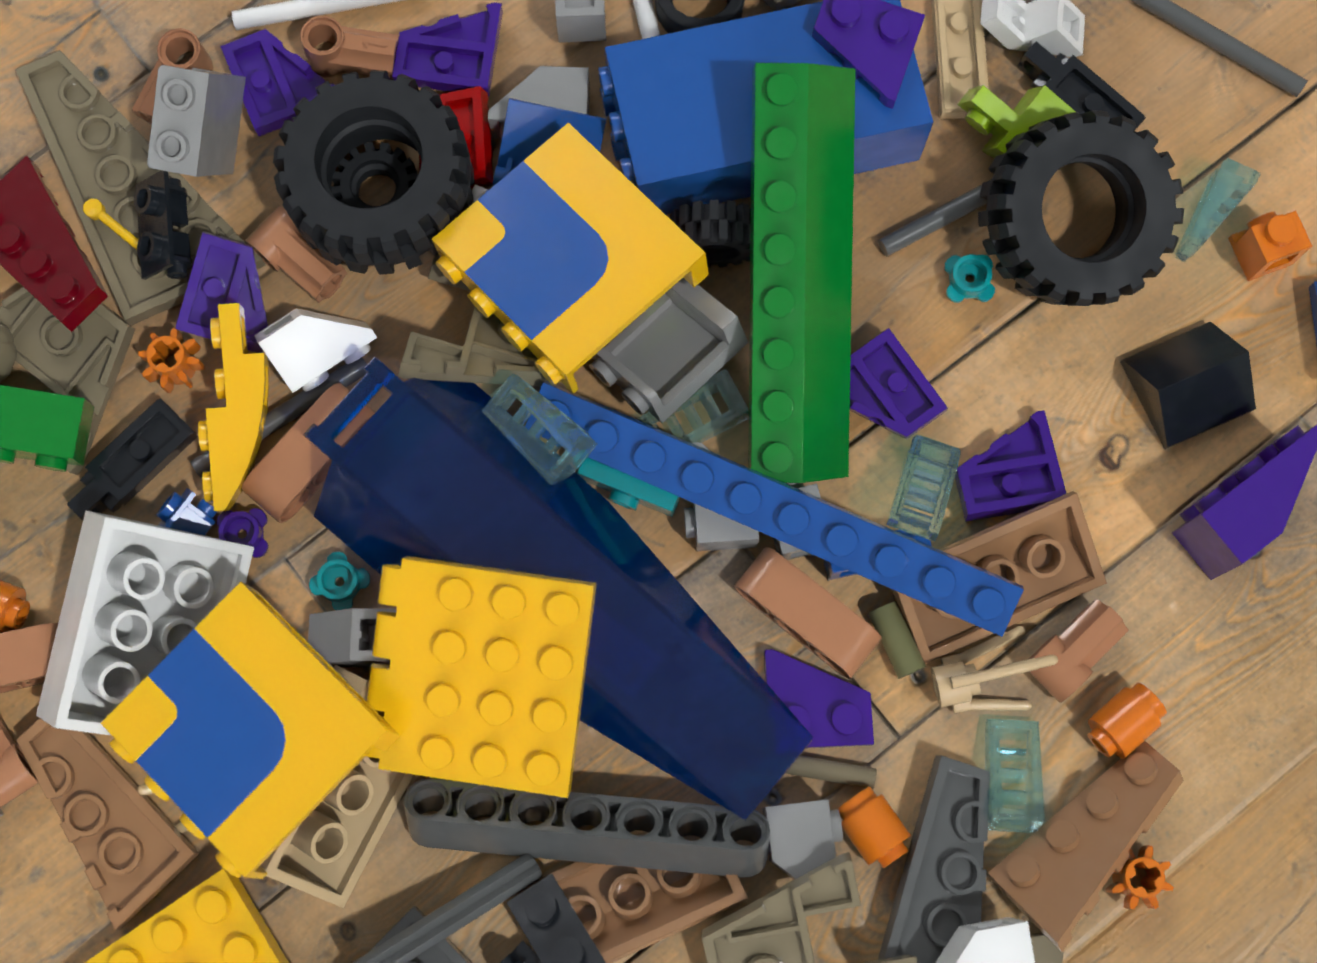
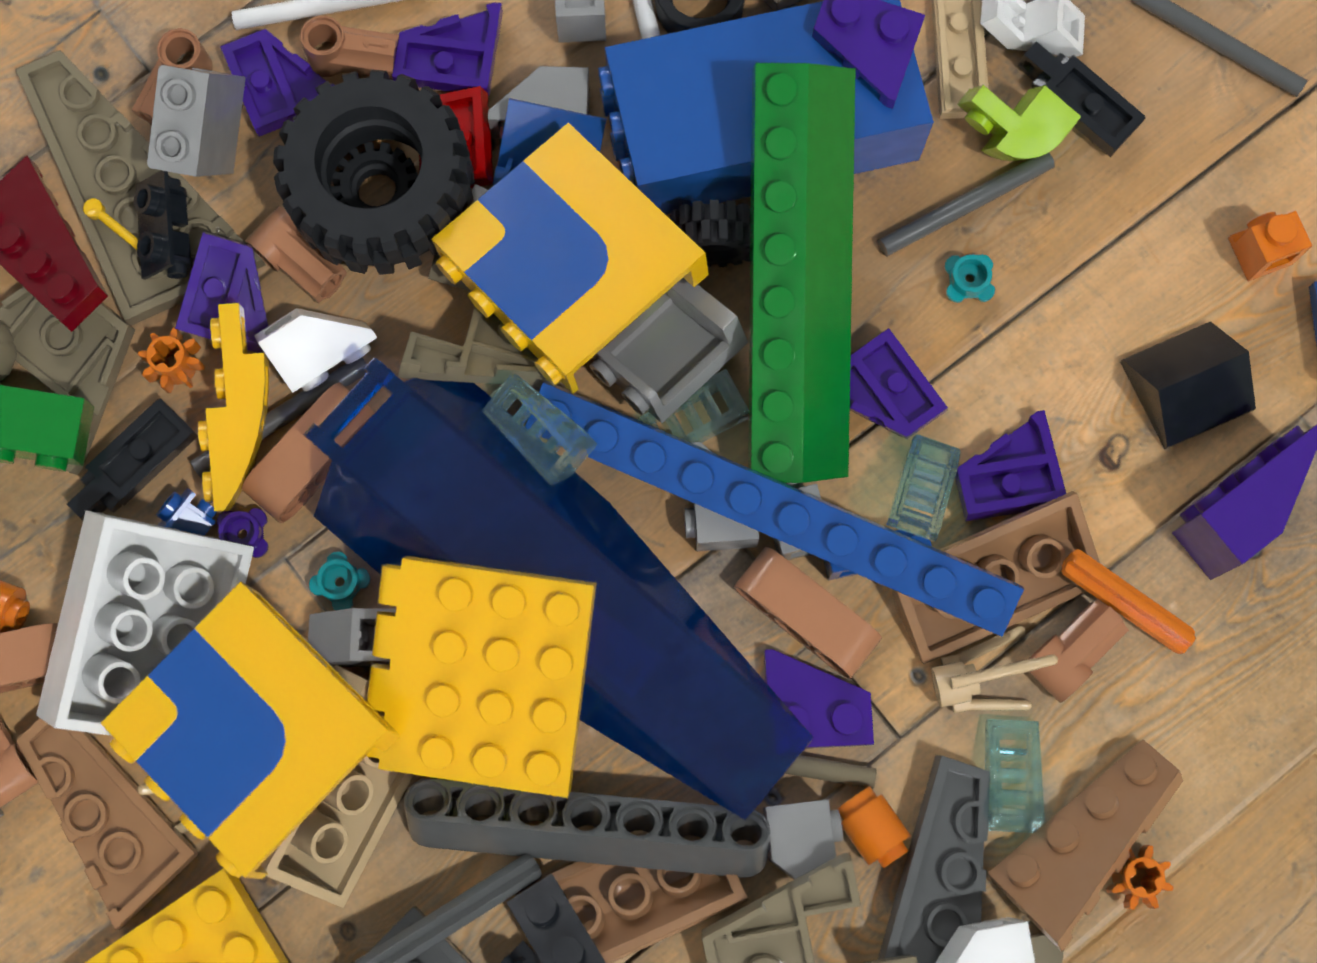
teal plate [578,457,680,517] -> none
olive axle [868,601,926,679] -> none
black tyre [978,110,1184,306] -> none
orange brick [1088,683,1167,759] -> none
clear light blue slope [1175,158,1261,262] -> none
none -> orange axle [1061,549,1196,654]

